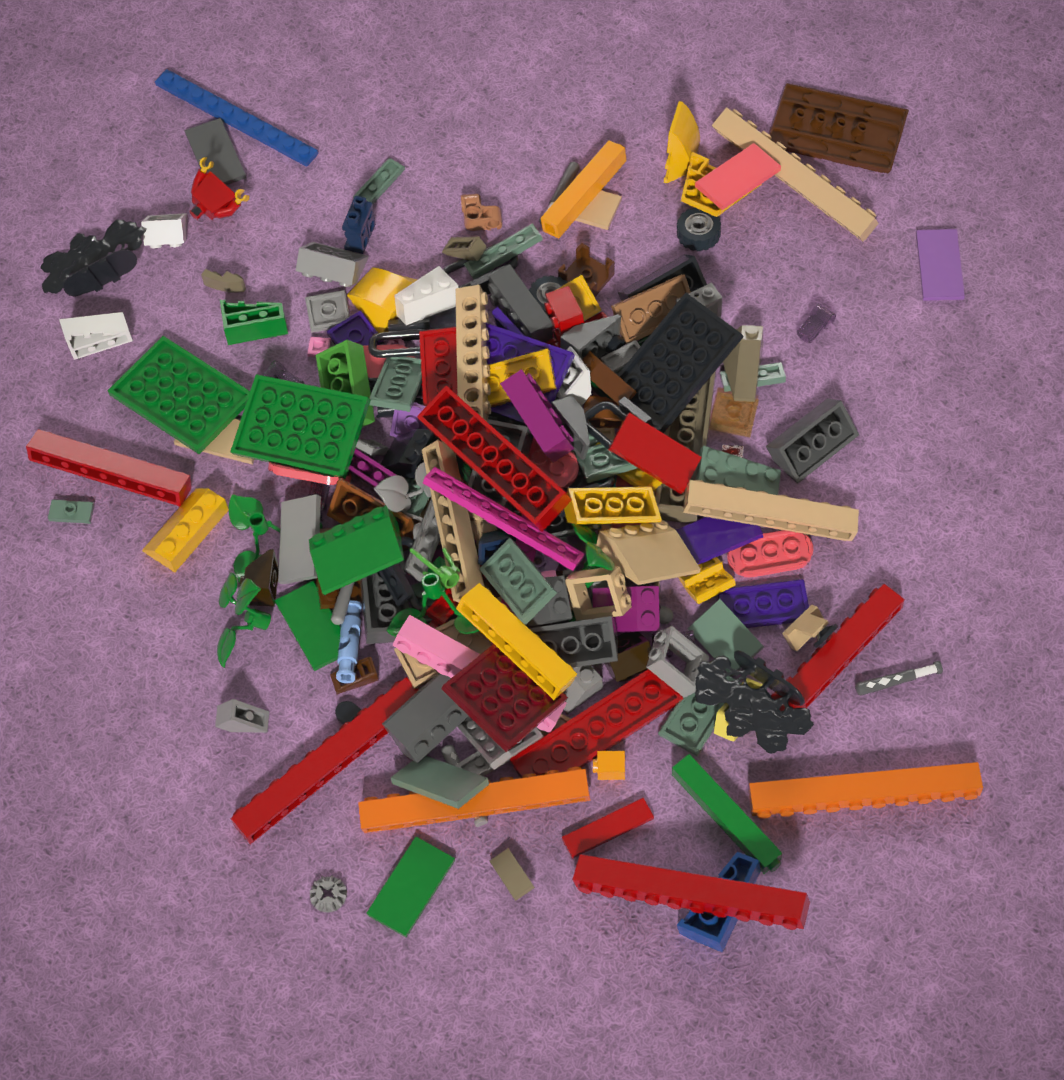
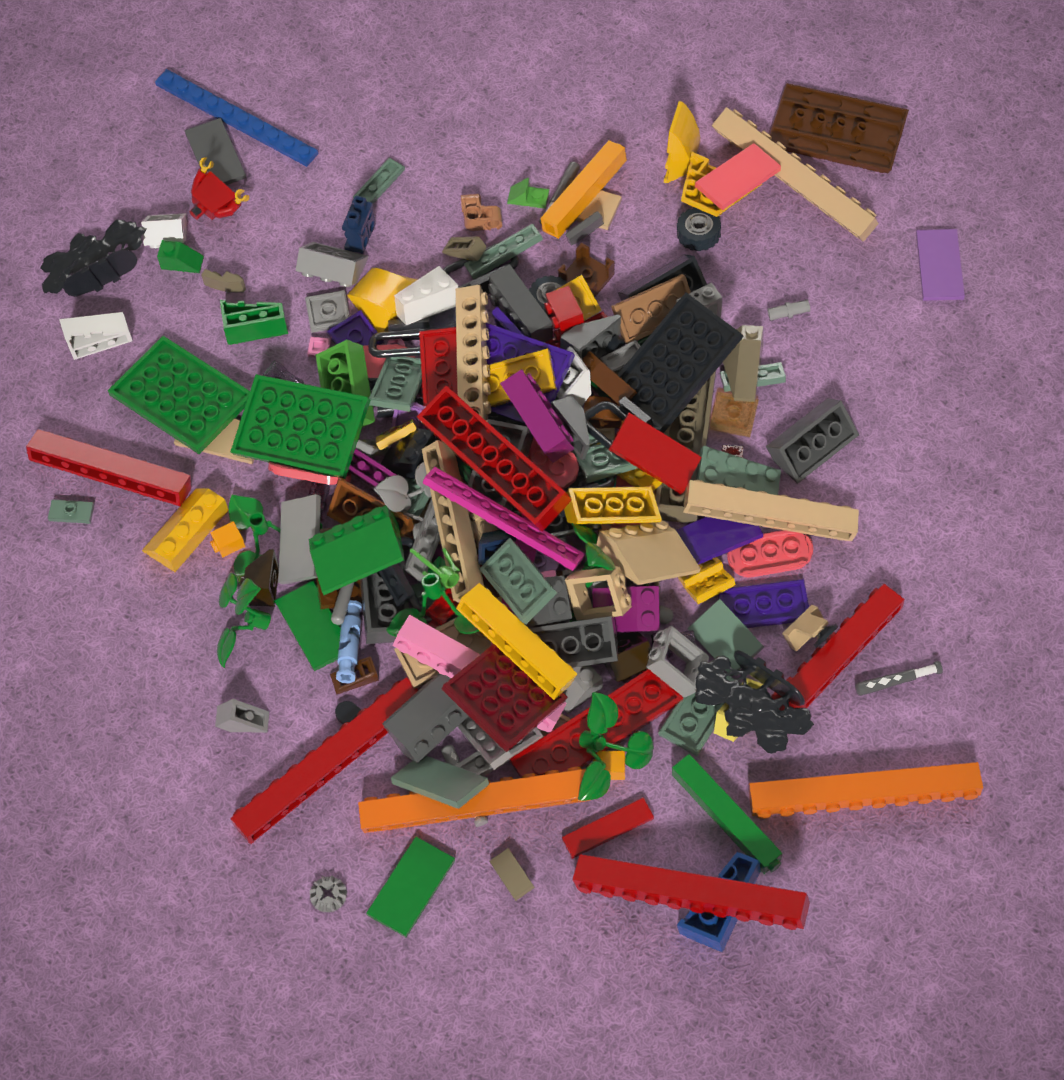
clear purple piece [797,303,836,343] -> none
none -> green slope [157,240,204,273]
none -> light orange brick [210,521,245,558]
none -> yellow tile [376,419,417,450]
none -> bright green slope [507,178,549,209]
none -> dark grey tile [565,211,604,246]
none -> green plant [578,692,654,801]
none -> light grey pin [767,299,810,321]

